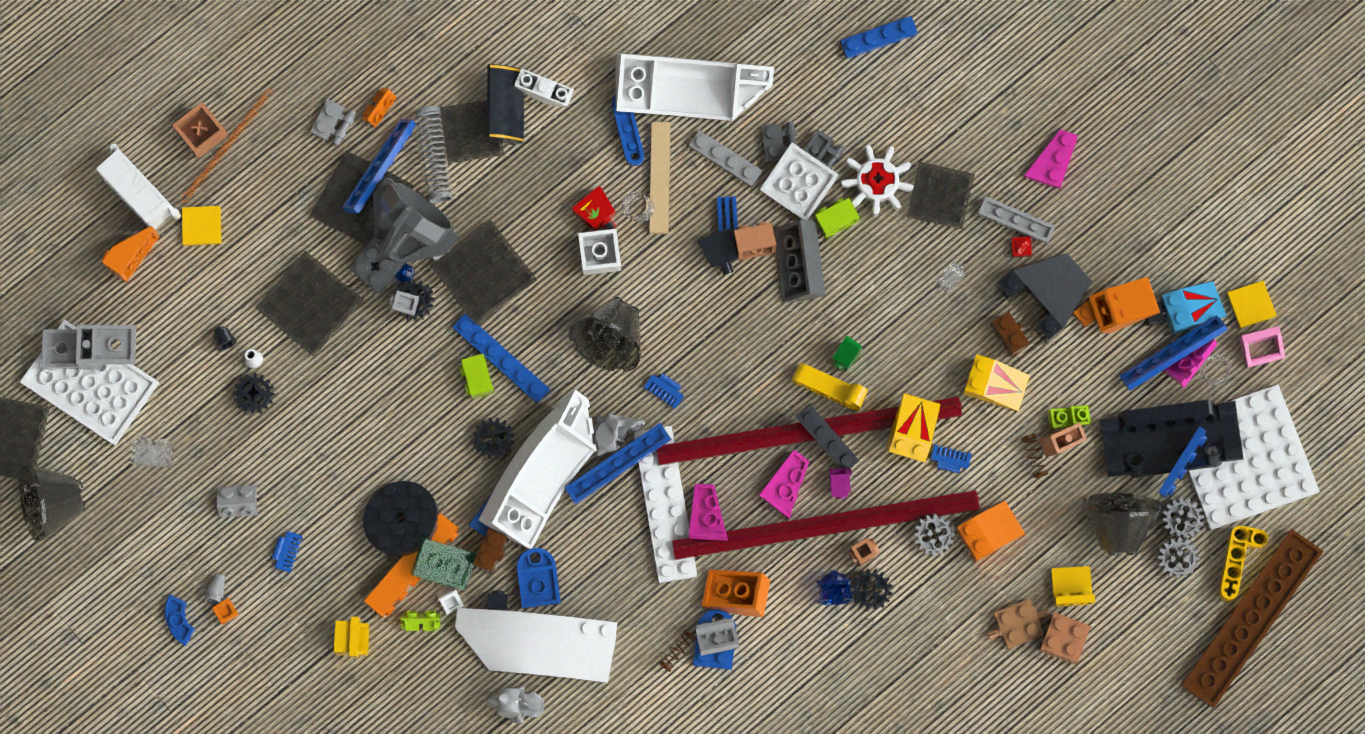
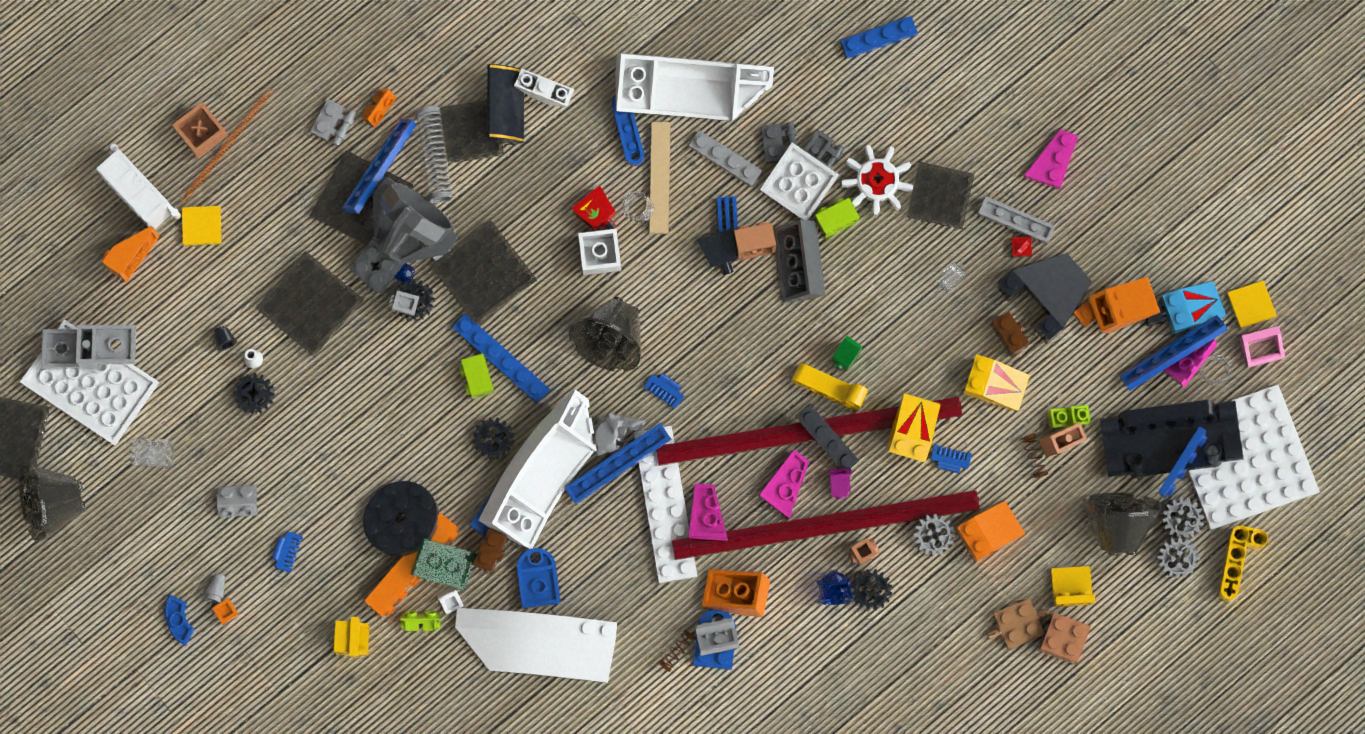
light grey head [486,686,544,724] -> none
black plate [488,590,508,611] -> none
reddish brown plate [1181,529,1324,709] -> none

